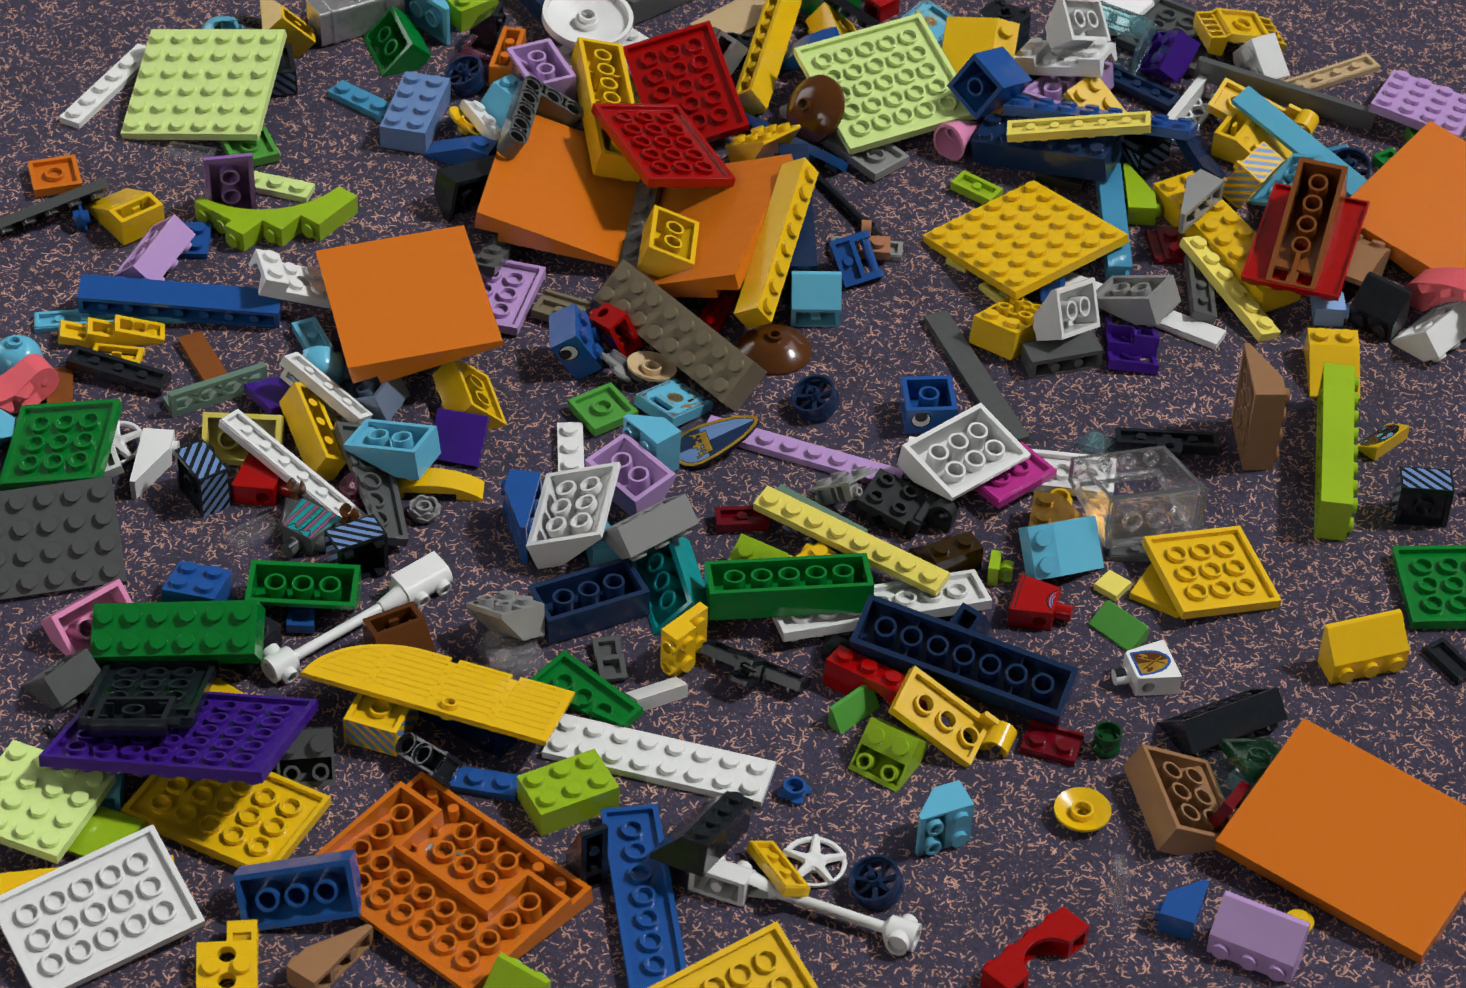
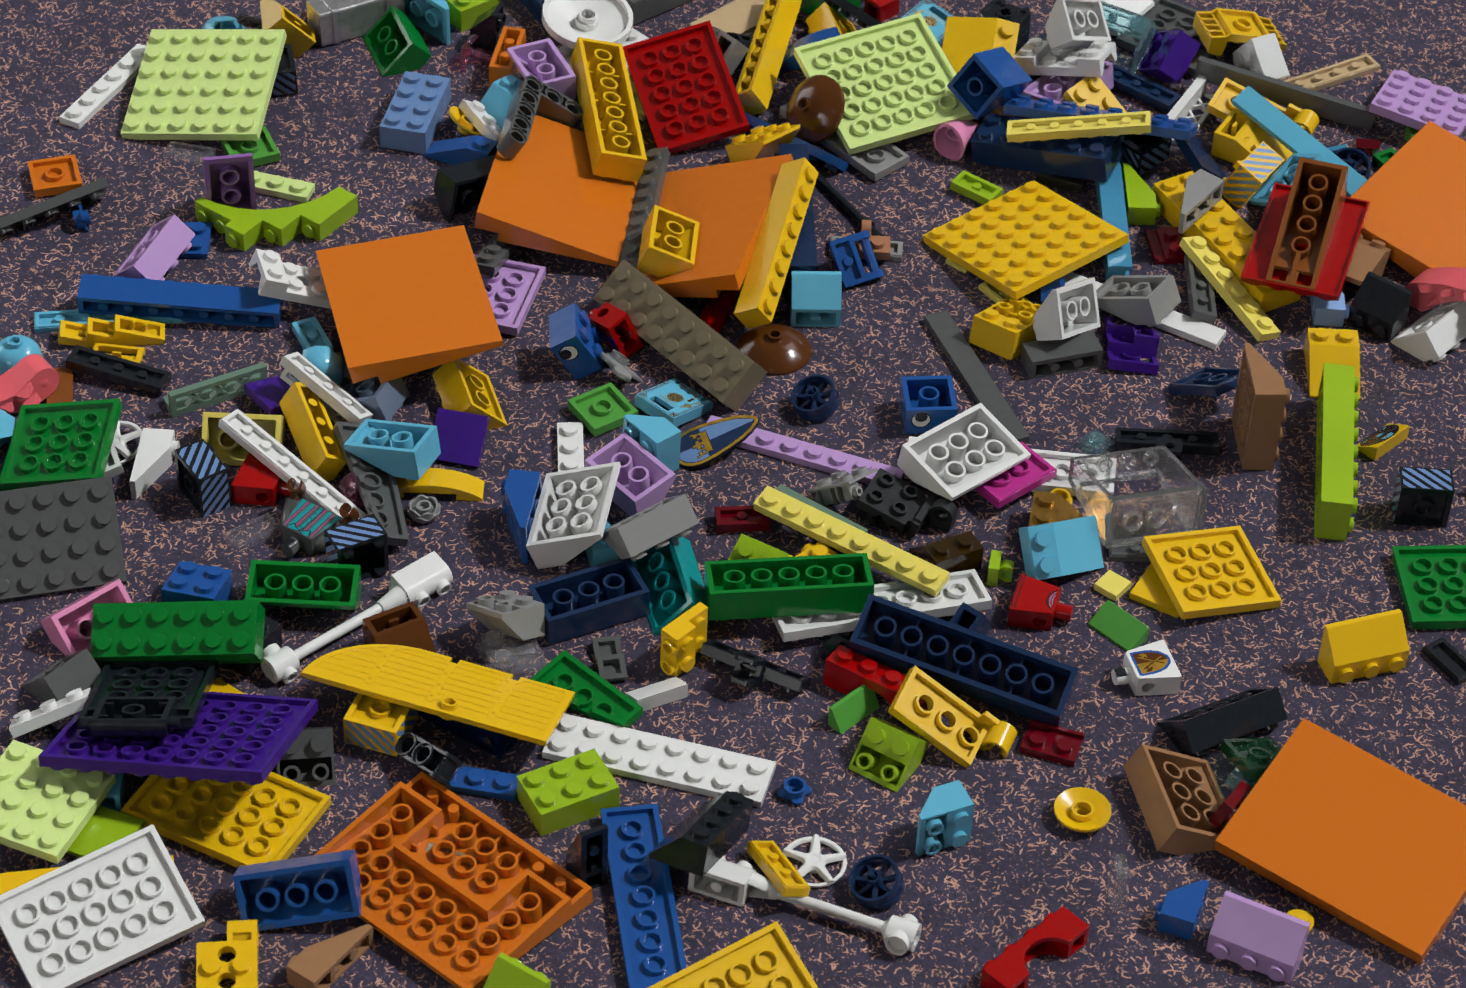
yellow slope [85,188,165,246] -> none
dark orange tile [177,331,228,381] -> none
blue plate [286,607,317,634] -> none
dark azure plate [327,80,390,122] -> none
dark blue wheel [444,54,489,97] -> none
dark tan plate [531,289,591,322] -> none
red plate [591,103,736,189] -> none
tan dish [627,351,677,382] -> none
dark green wheel [1092,721,1122,759] -> none
none -> white plate [9,688,91,739]
none -> dark blue tile [1168,367,1240,397]
none -> dark red plate [1350,138,1380,157]

